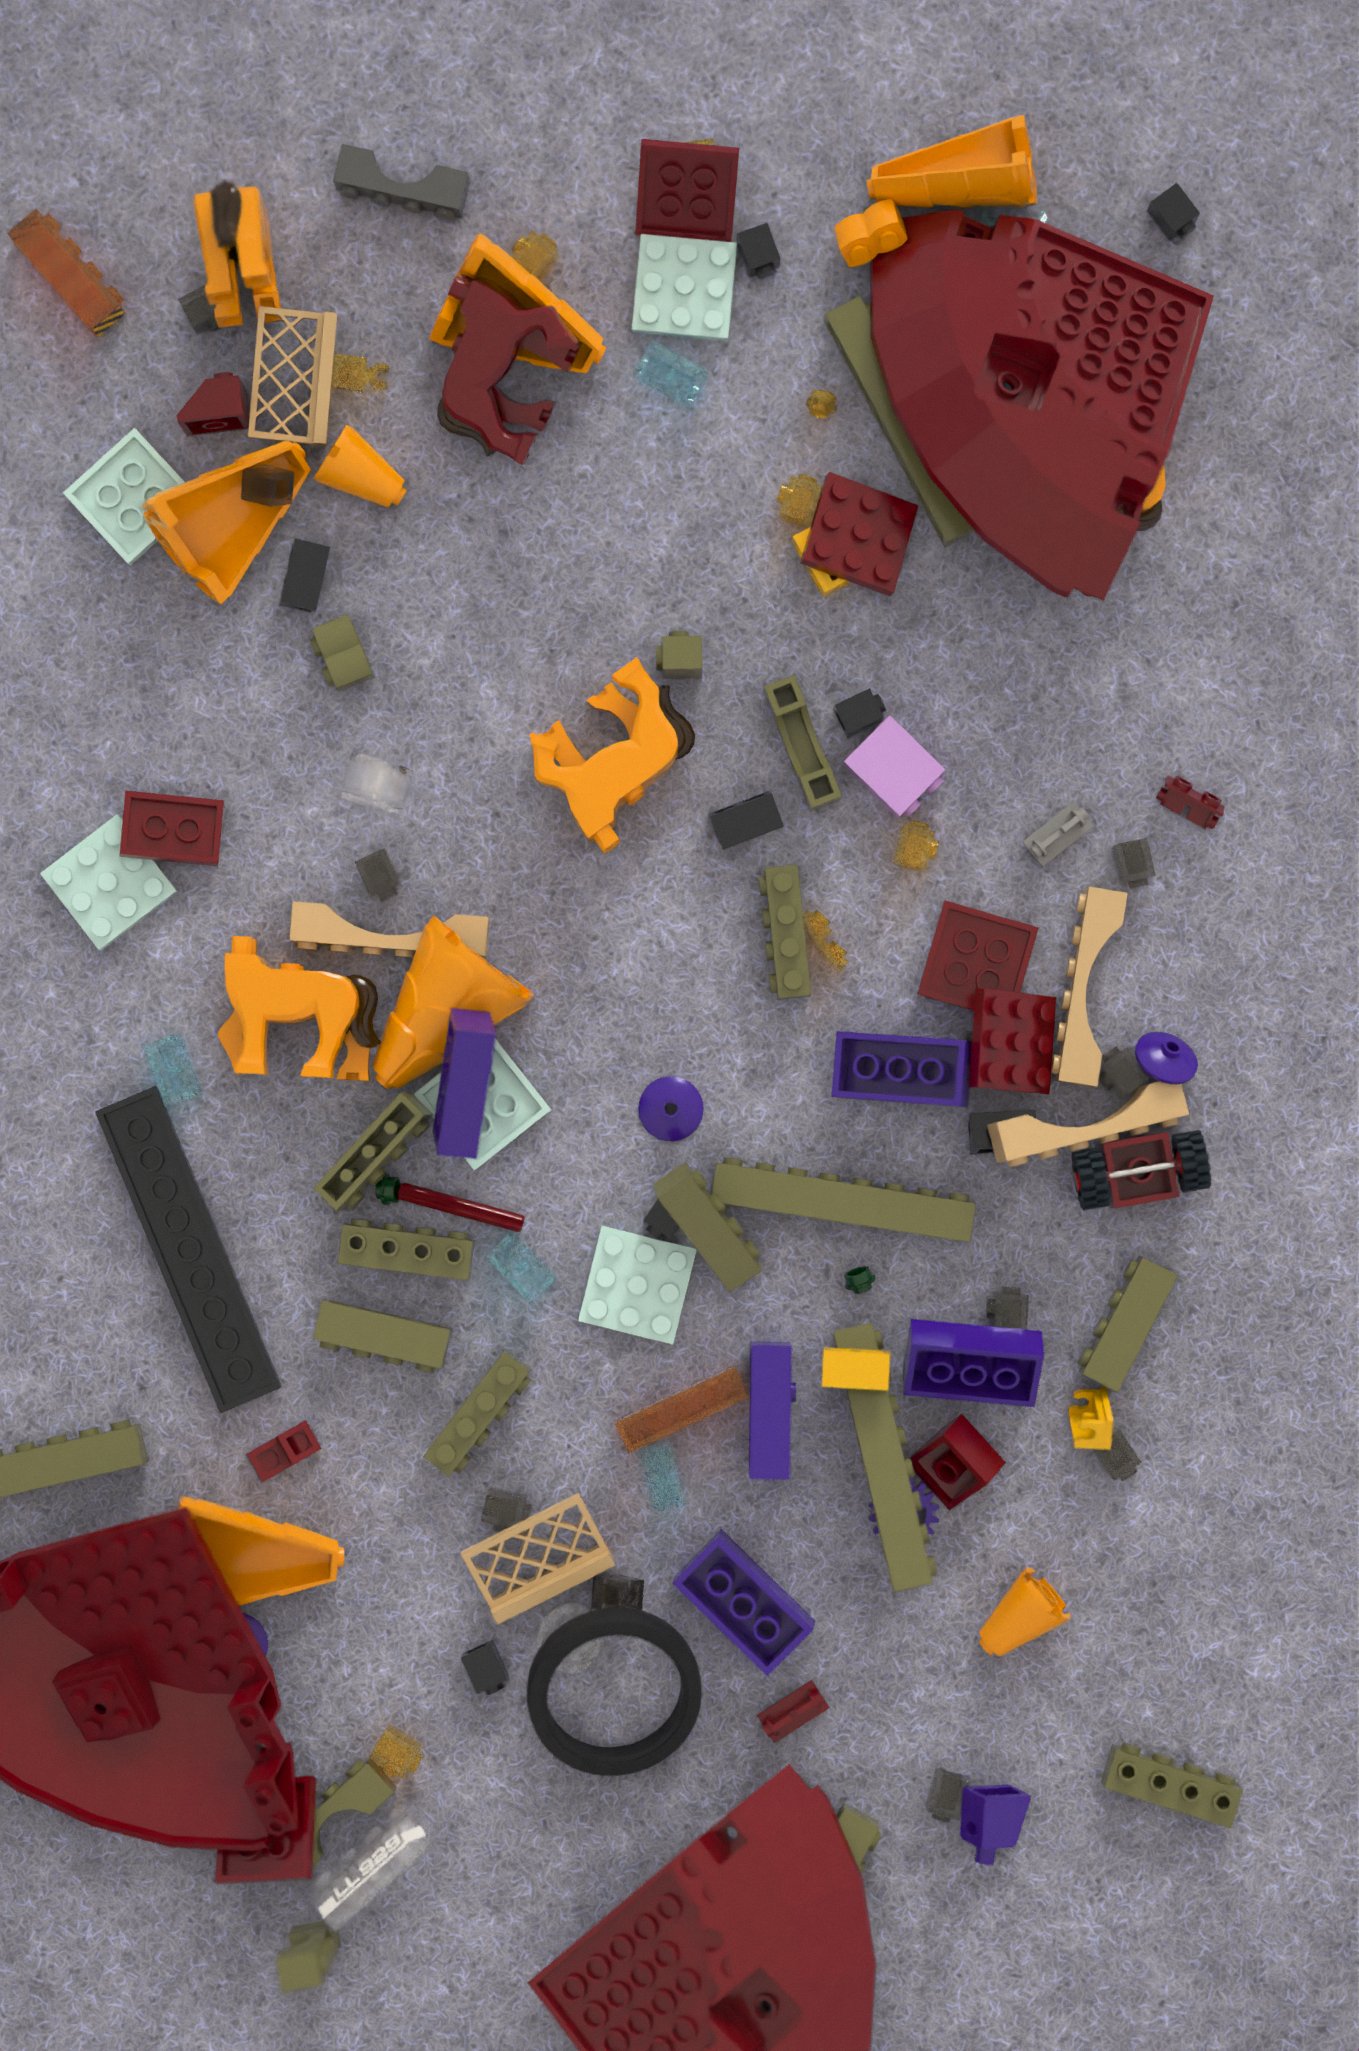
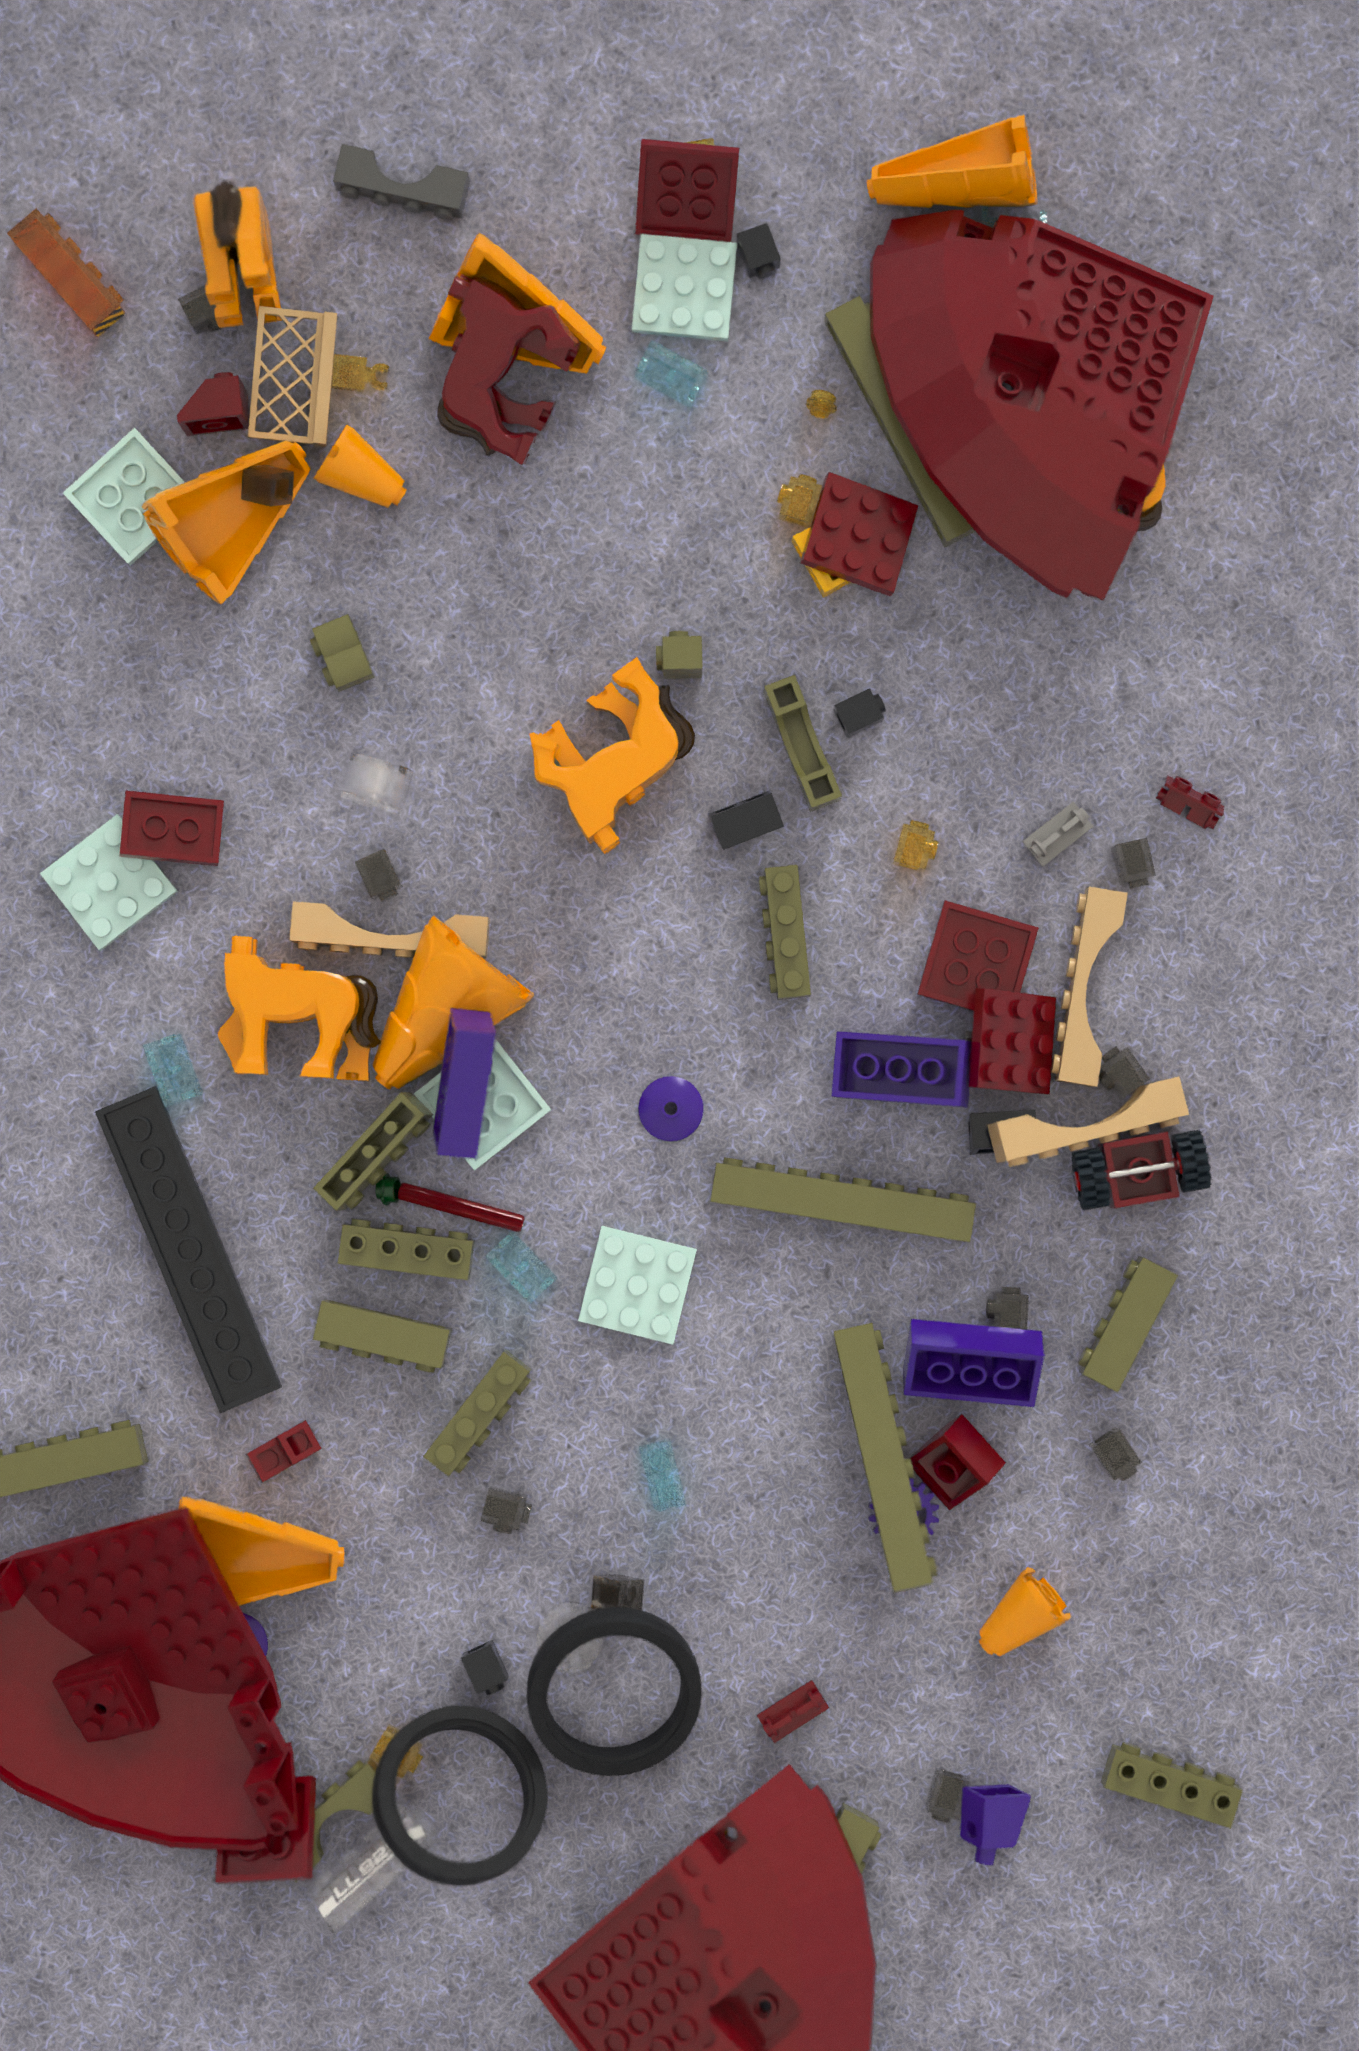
olive arch [276,1919,341,1993] -> none
black hinge [279,538,330,612] -> none
tan fence [461,1493,615,1625] -> none
clear yellow brick [511,230,559,281] -> none
clear orange brick [615,1365,749,1453] -> none
black brick [643,1199,679,1240] -> none
olive brick [653,1162,762,1292] -> none
dark purple brick [672,1529,815,1676] -> none
dark purple brick [748,1341,796,1480] -> none
clear yellow slope [803,910,849,973] -> none
yellow hinge [822,1347,890,1390] -> none
light orange brick [834,199,908,267] -> none
lavender brick [843,715,945,819] -> none
dark green plate [844,1266,876,1294] -> none
yellow hinge [1068,1387,1113,1449] -> none
dark purple dish [1135,1032,1198,1084] -> none
black brick [1147,183,1200,241] -> none
none -> black tyre [372,1706,548,1886]

